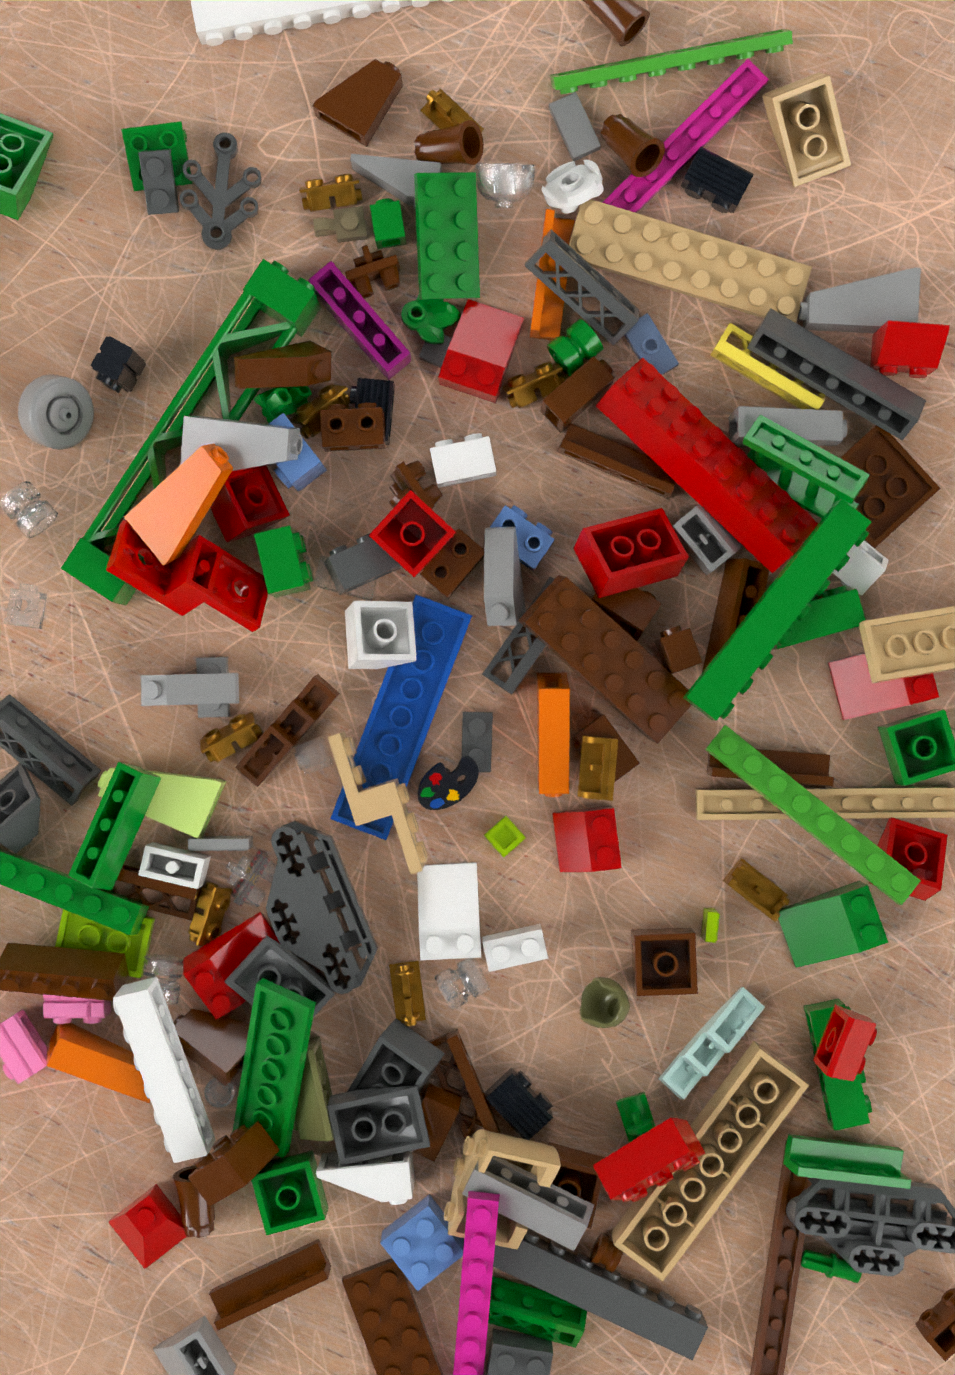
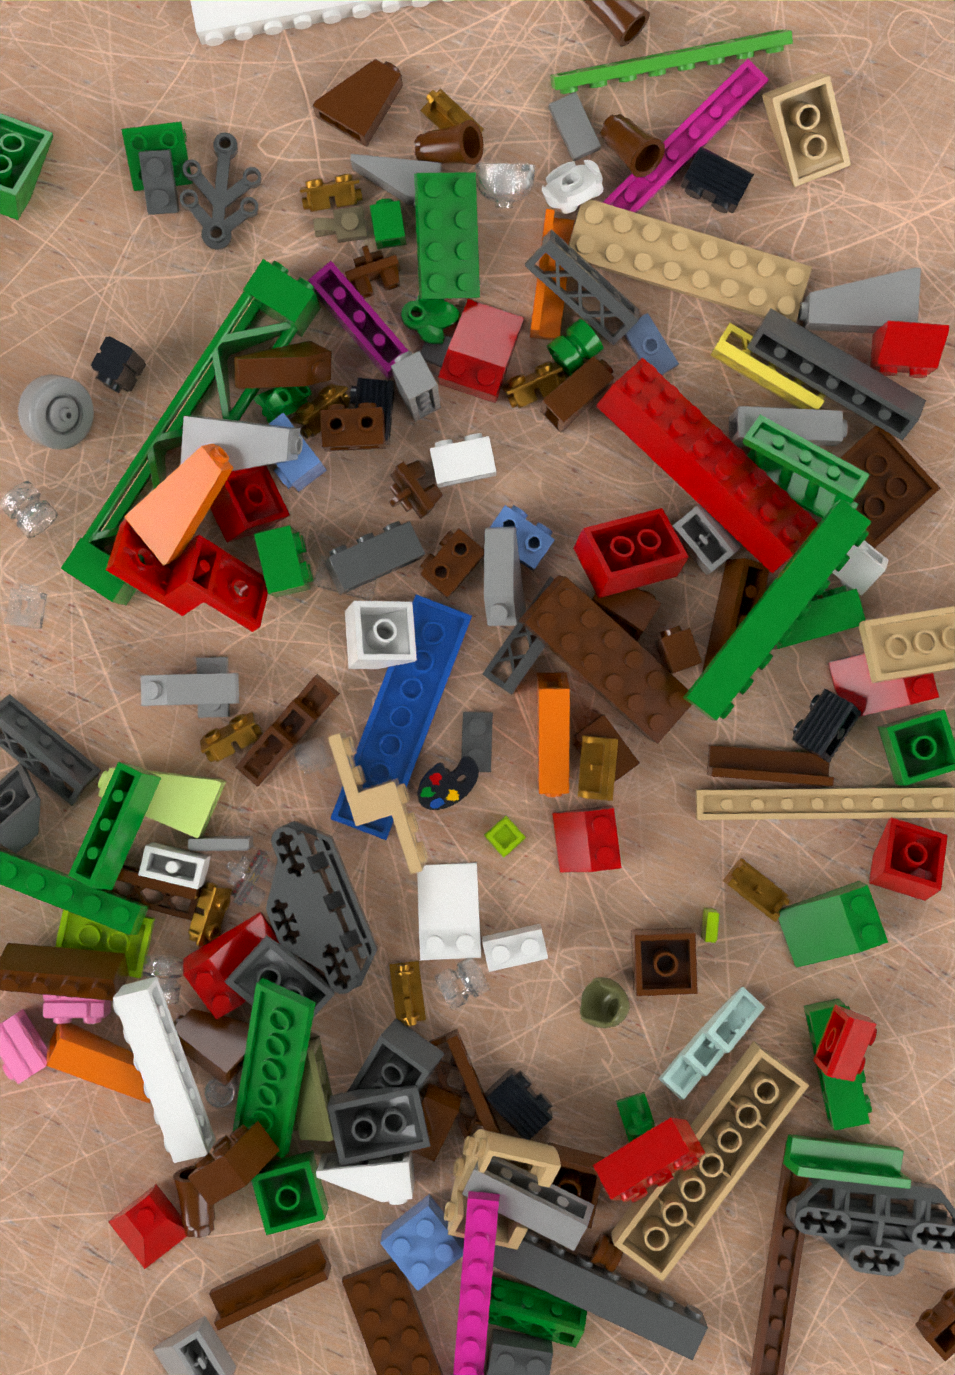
red slope [368,490,457,578] -> none
reddish brown fence [558,423,675,499] -> none
bright green plate [705,725,921,905] -> none
green axle [800,1249,862,1283] -> none
none -> light grey brick [391,351,441,422]
none -> black brick [792,688,861,763]

